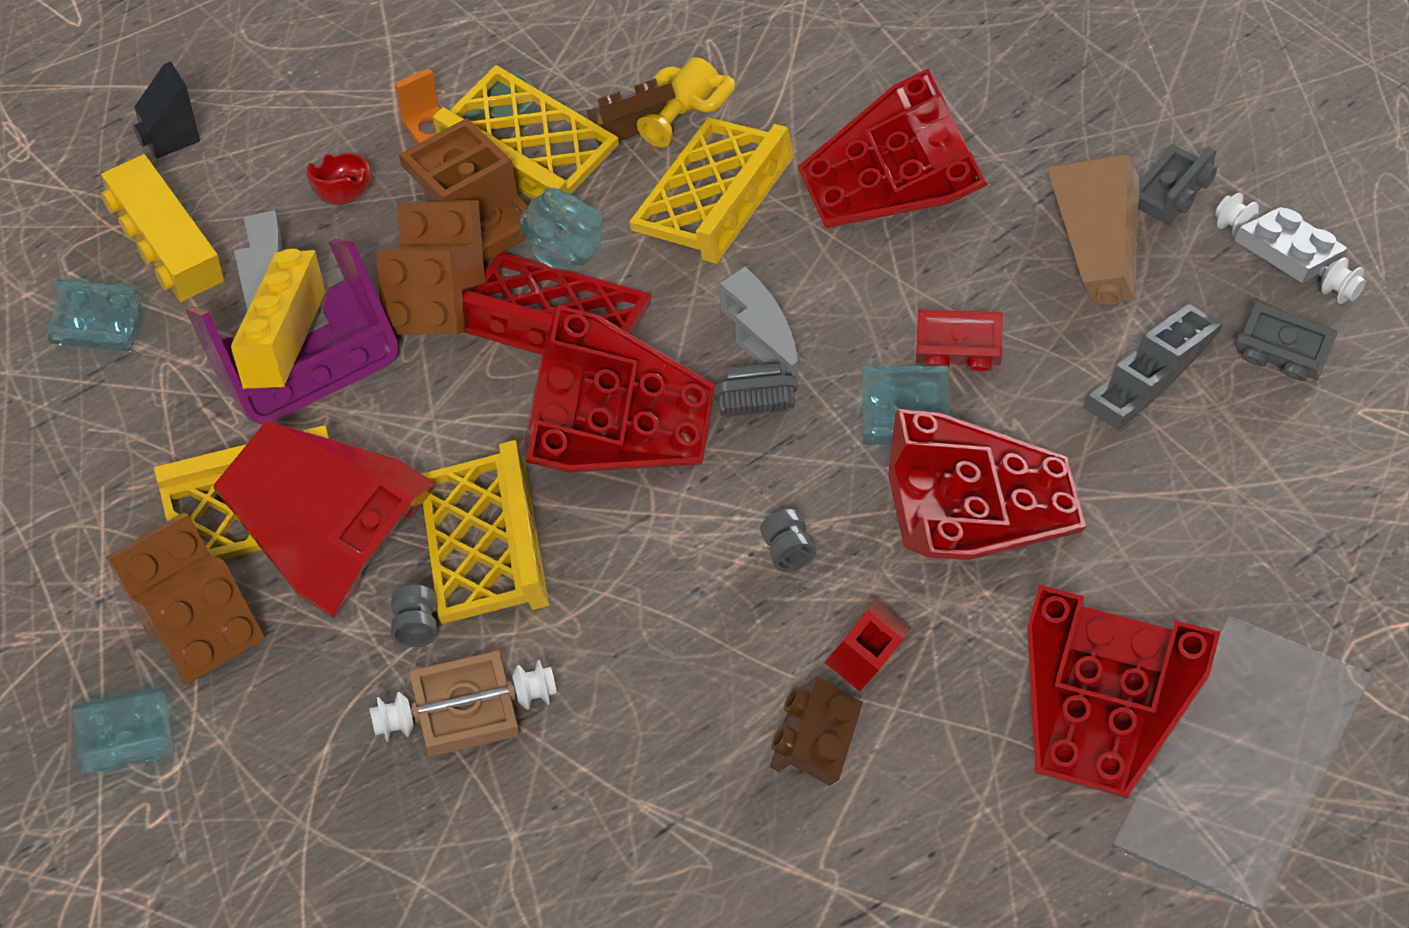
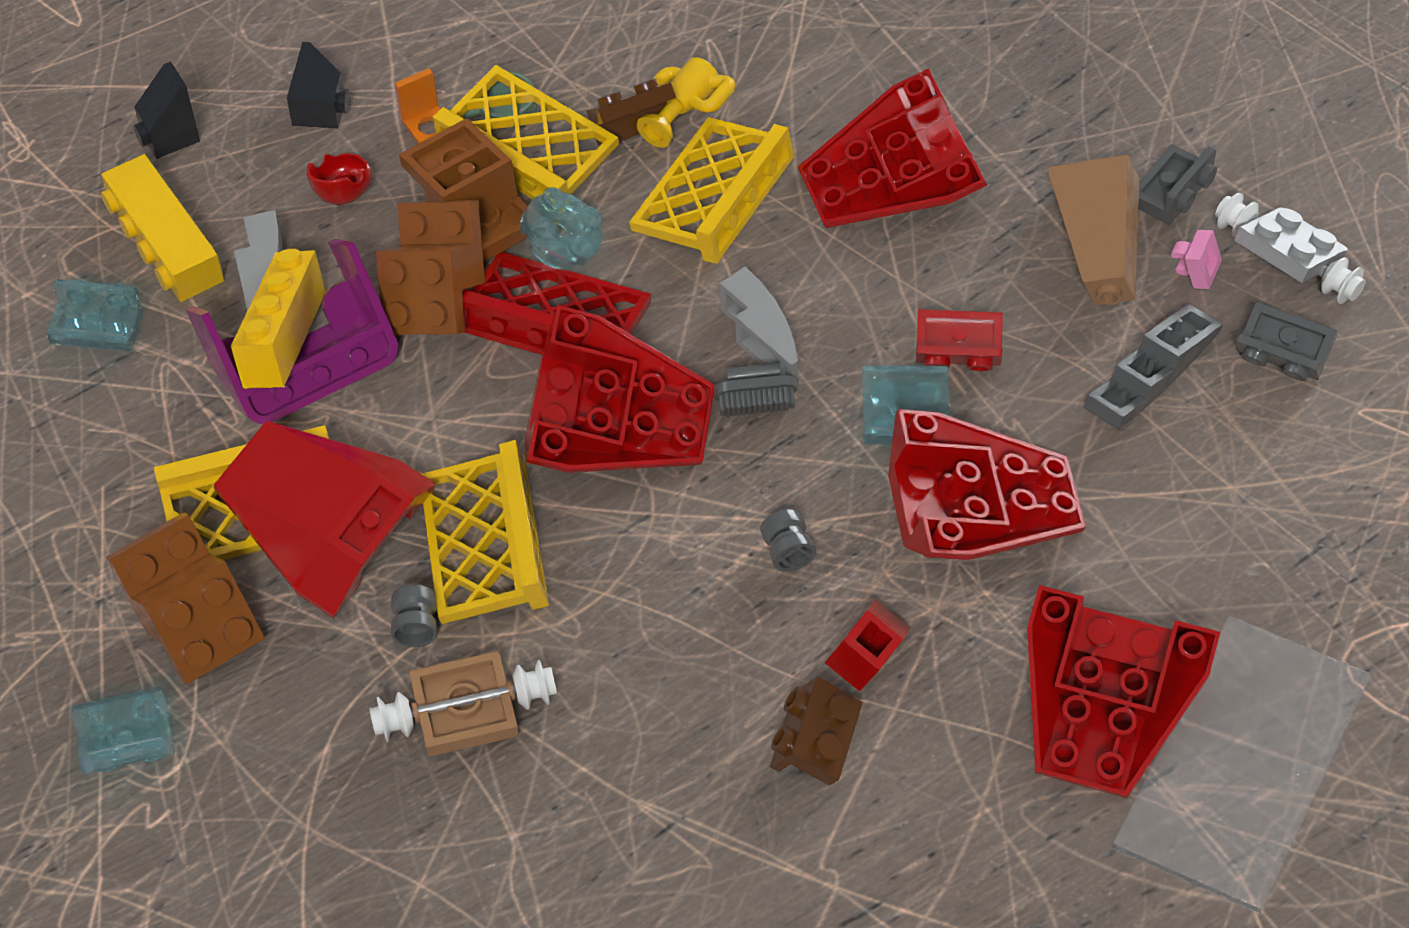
none -> black slope [287,42,350,129]
none -> bright pink tile [1171,230,1222,289]

